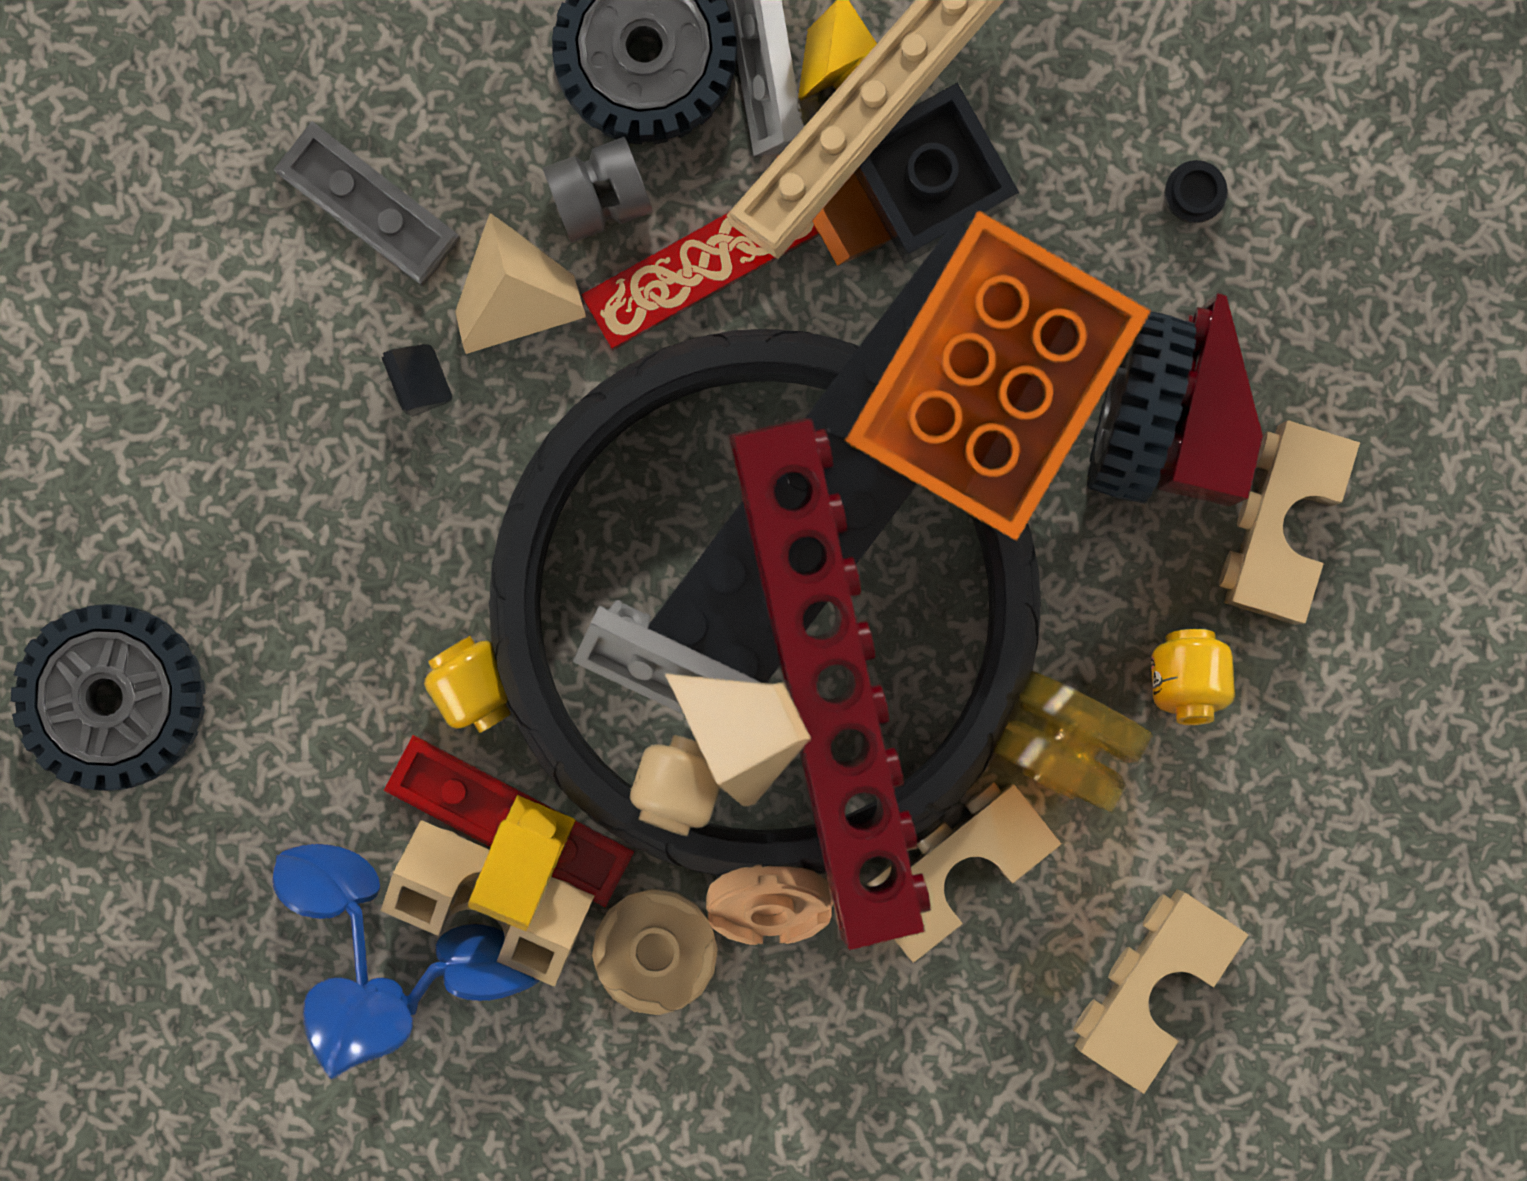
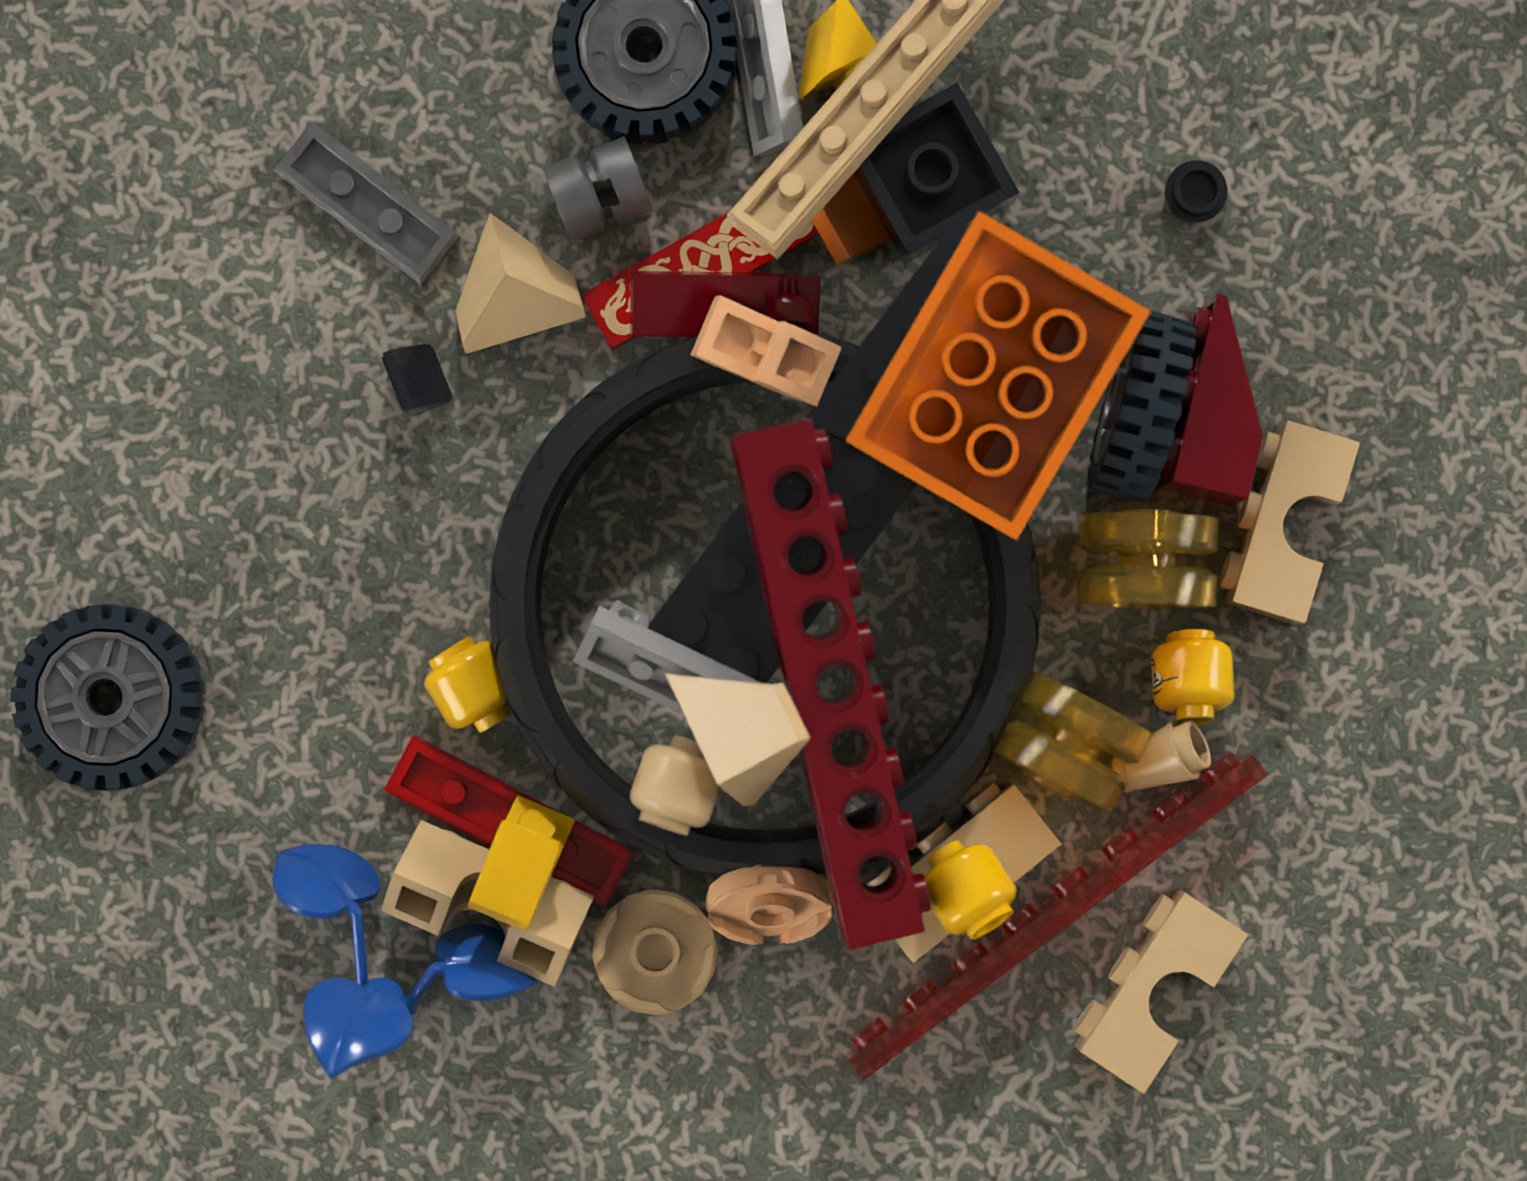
none -> dark red hinge [630,271,821,337]
none -> light nougat slope [690,295,842,406]
none -> clear red plate [846,751,1268,1081]
none -> yellow head [924,840,1017,940]
none -> clear yellow wheel [1076,509,1219,609]
none -> tan cone [1112,720,1211,793]

